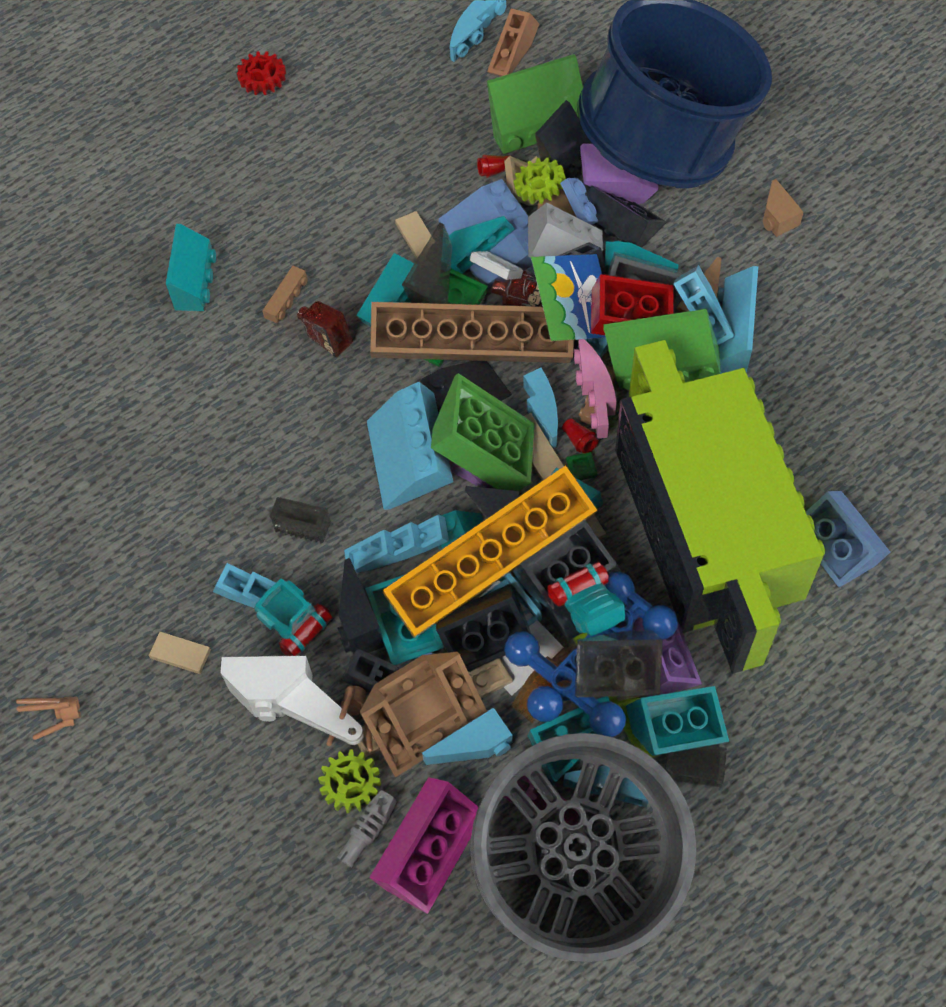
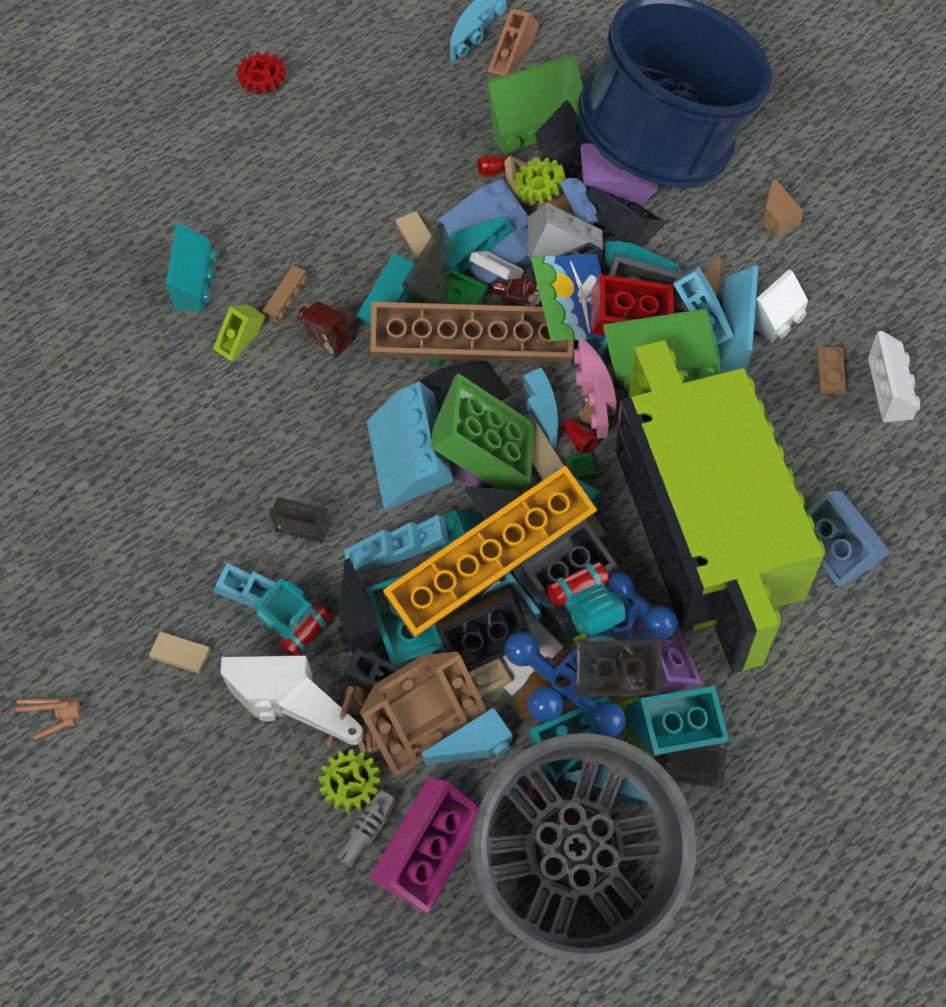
none -> lime slope [213,304,265,361]
none -> white slope [754,269,808,343]
none -> medium nougat plate [816,347,846,394]
none -> white slope [868,331,920,422]

